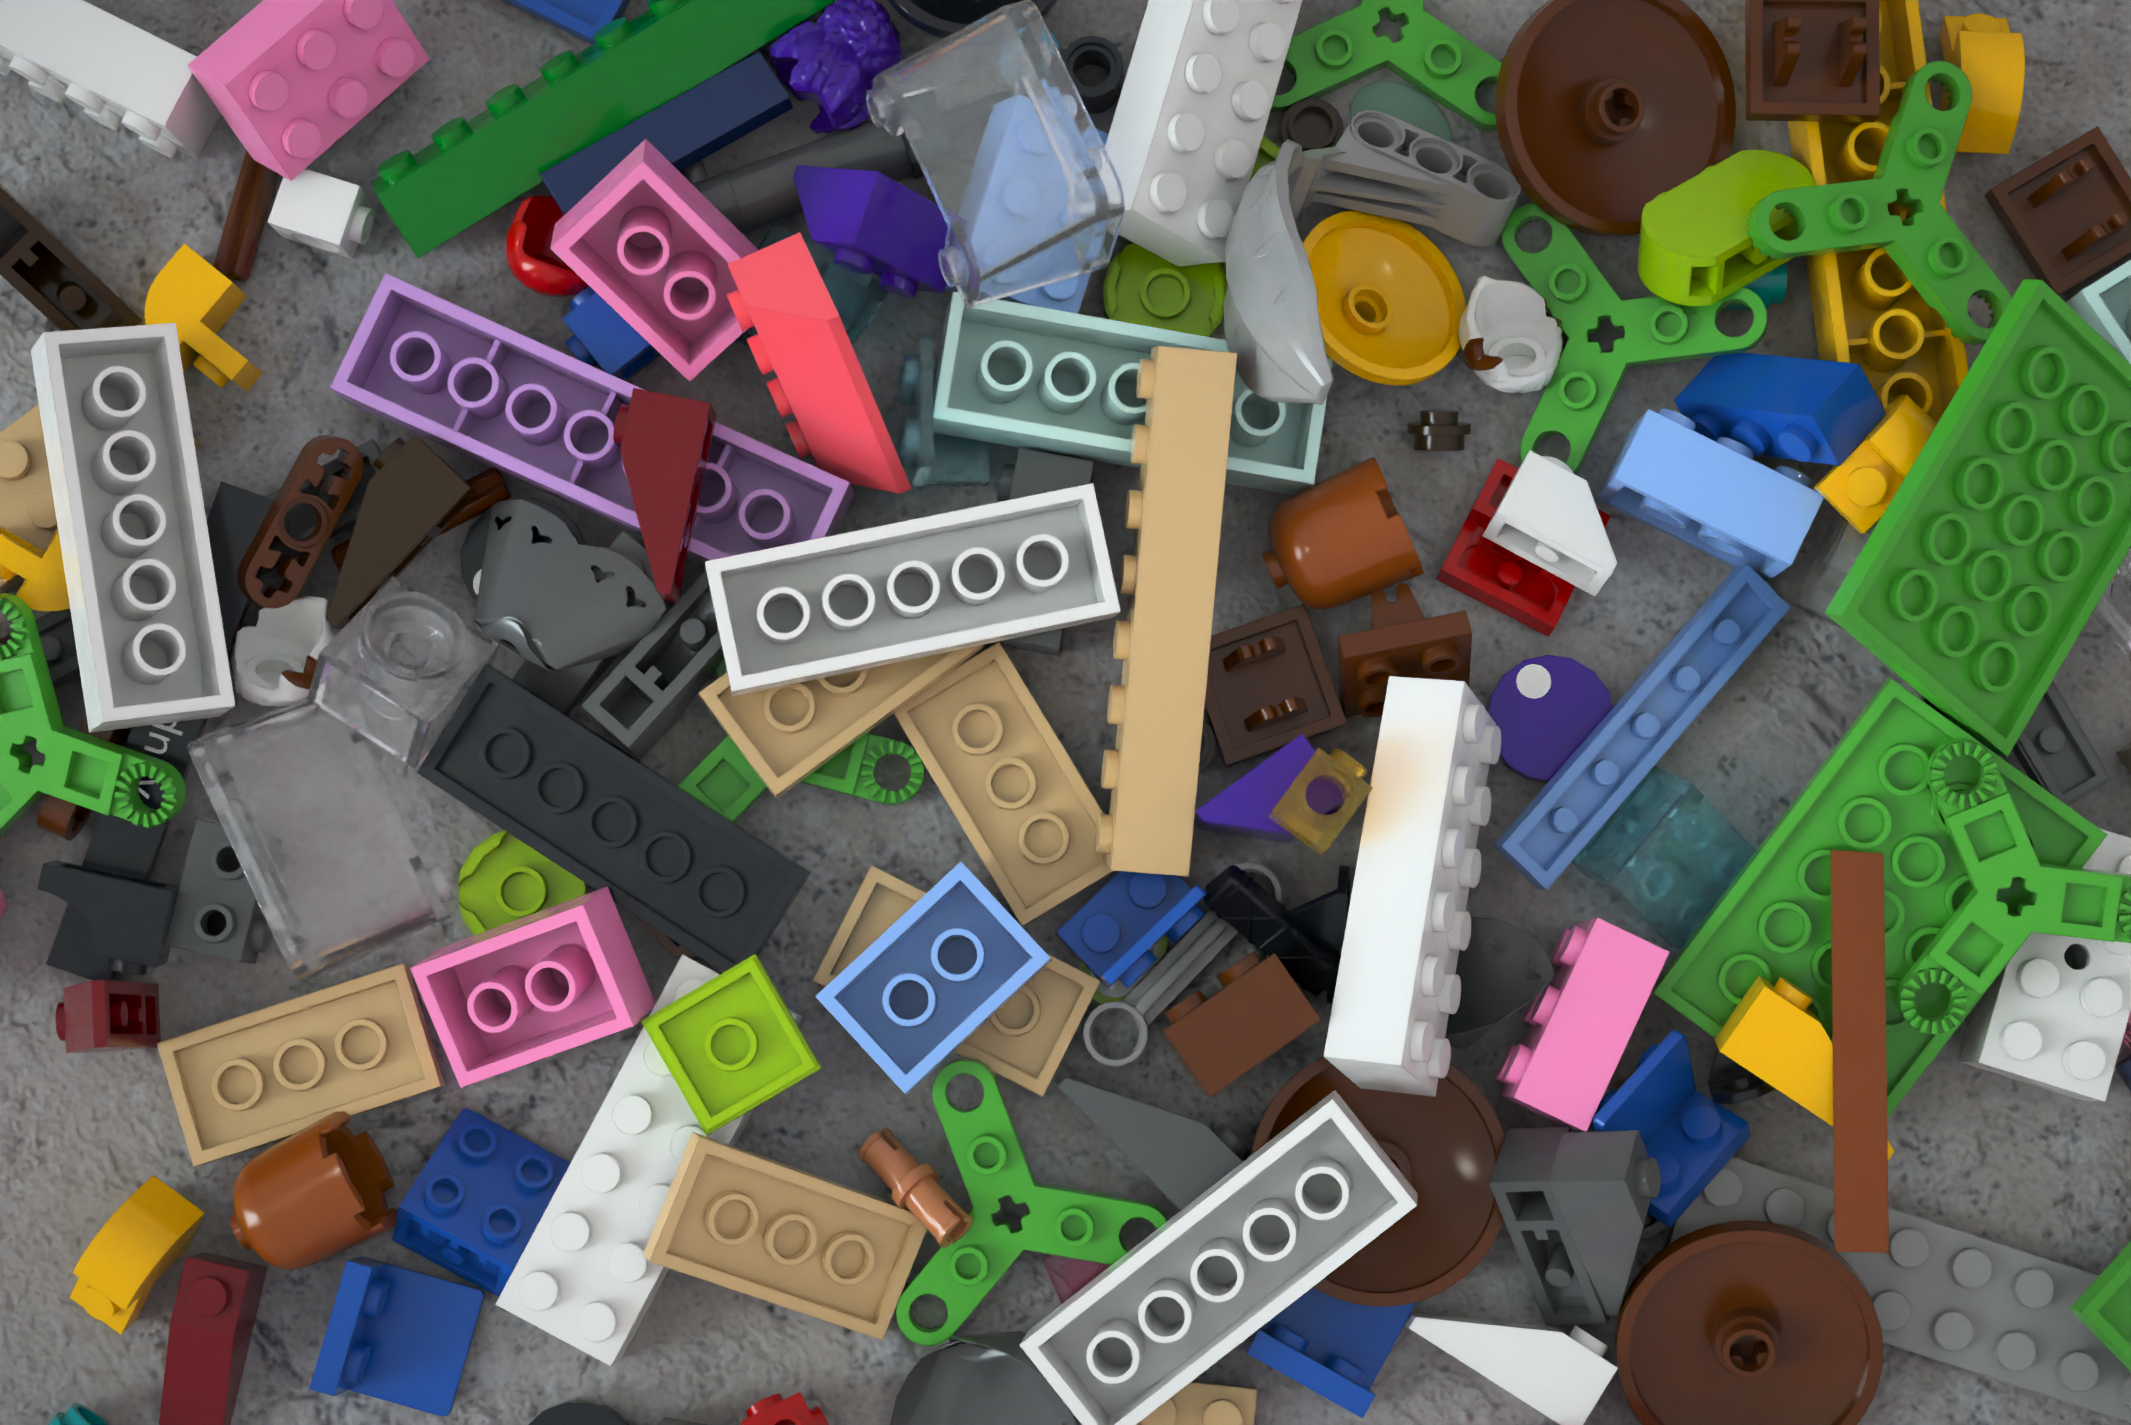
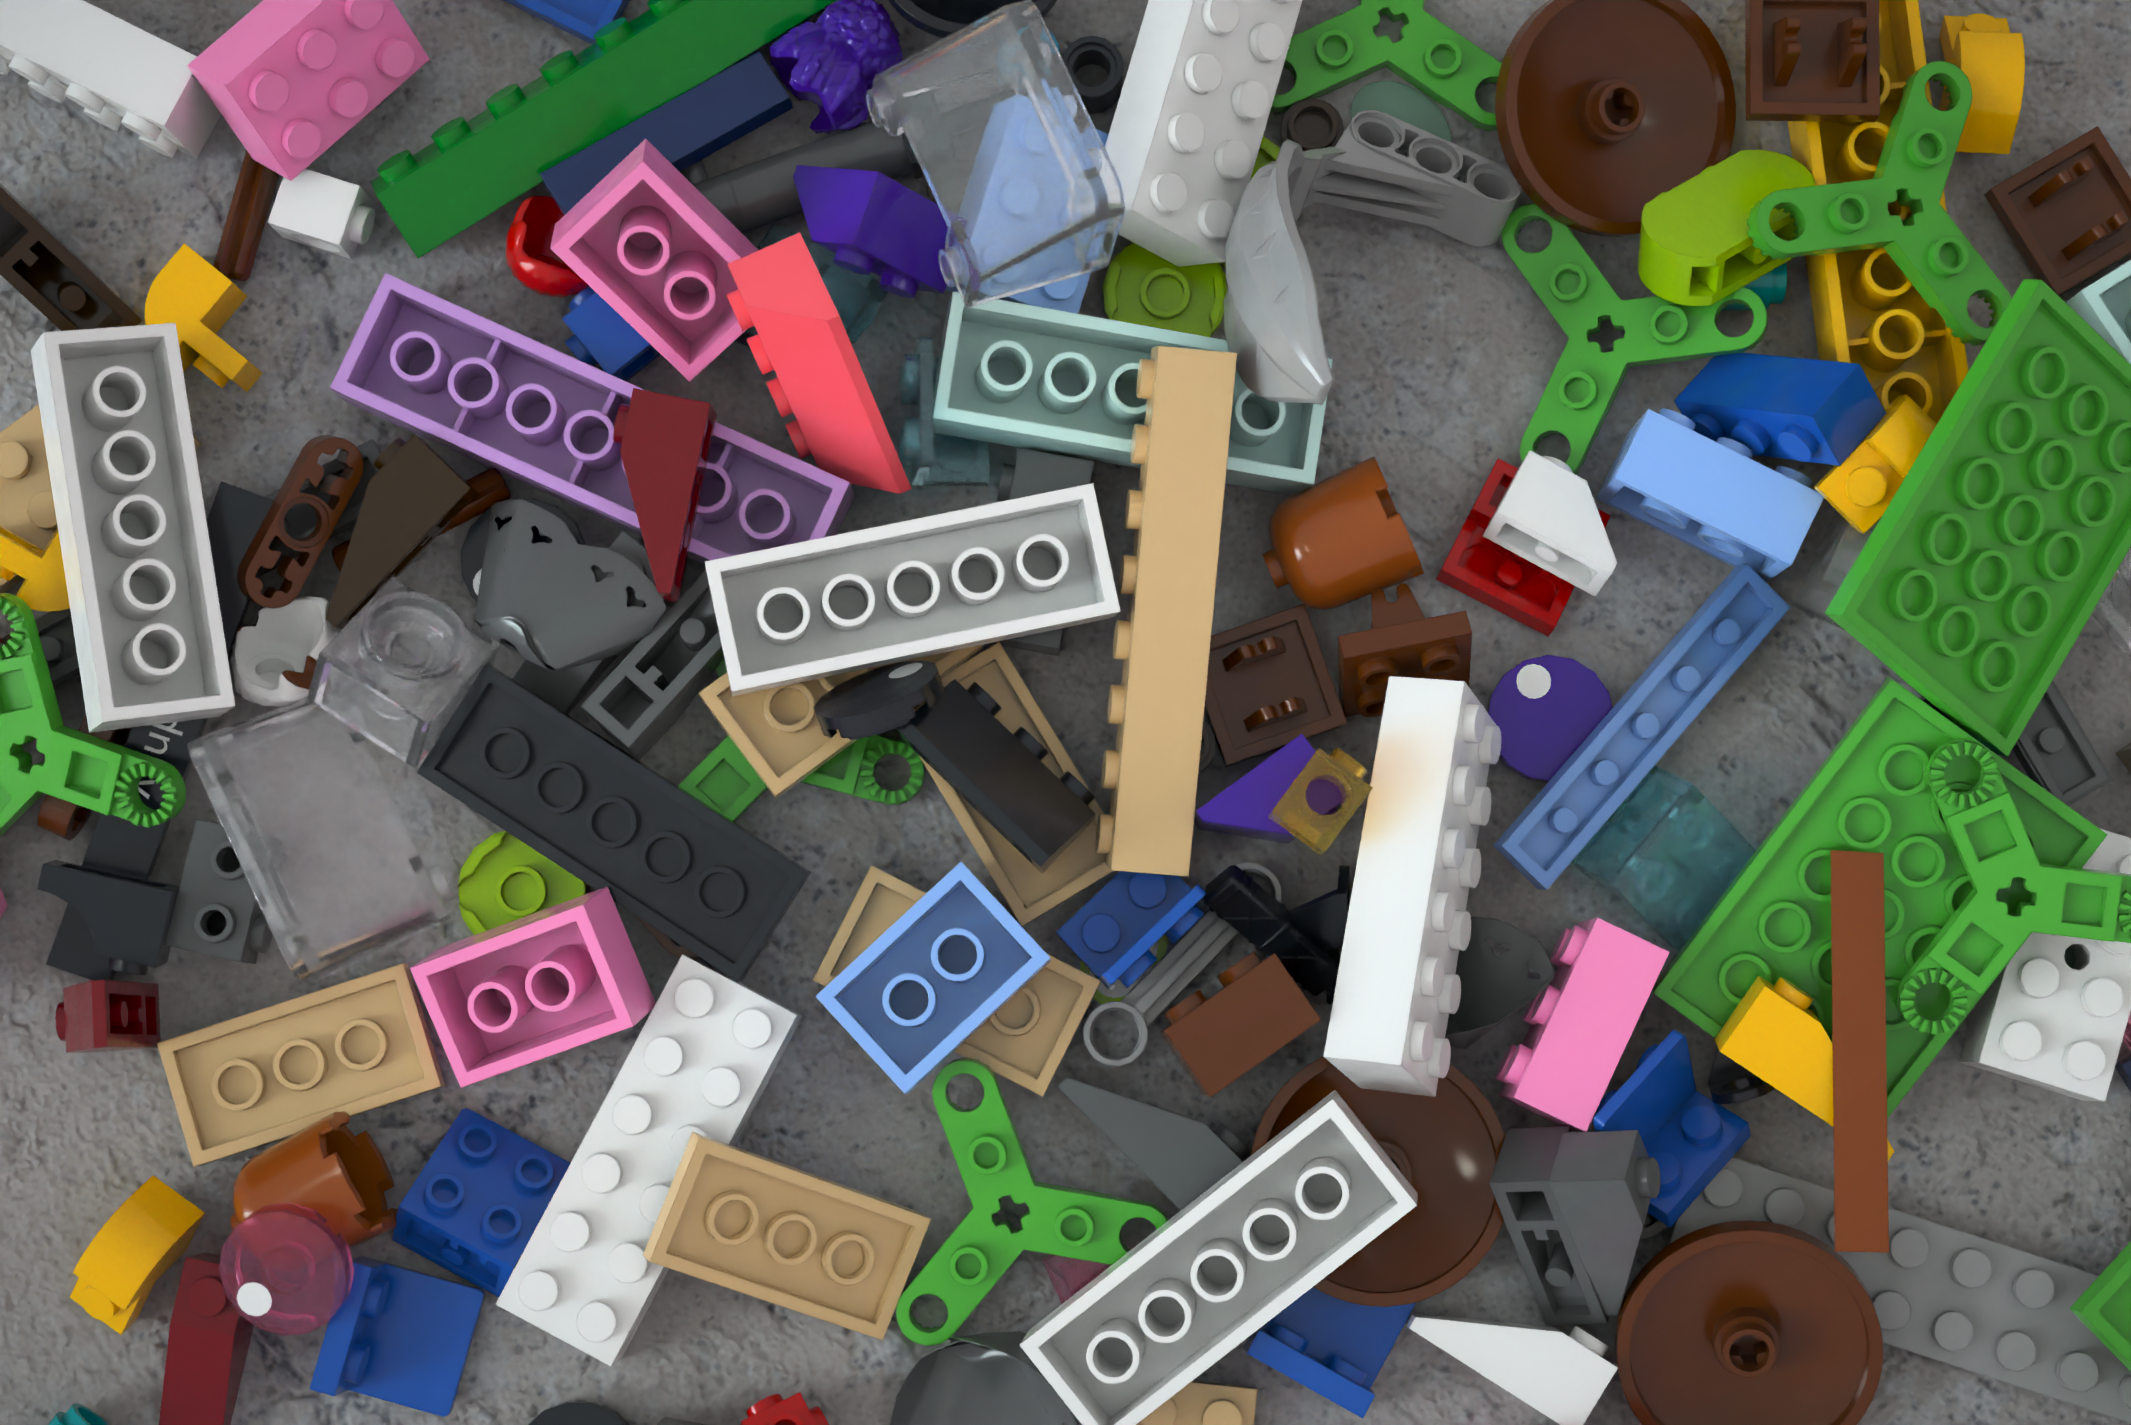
lime tile [641,954,822,1135] -> none
nougat pin [858,1128,973,1248] -> none
yellow dish [1302,210,1466,386] -> none
dark brown plate [1407,410,1471,451] -> none
white hair [1457,276,1563,394] -> none
none -> clear pink tile [219,1203,354,1336]
none -> black tile [814,660,945,740]
none -> black slope [897,679,1096,873]

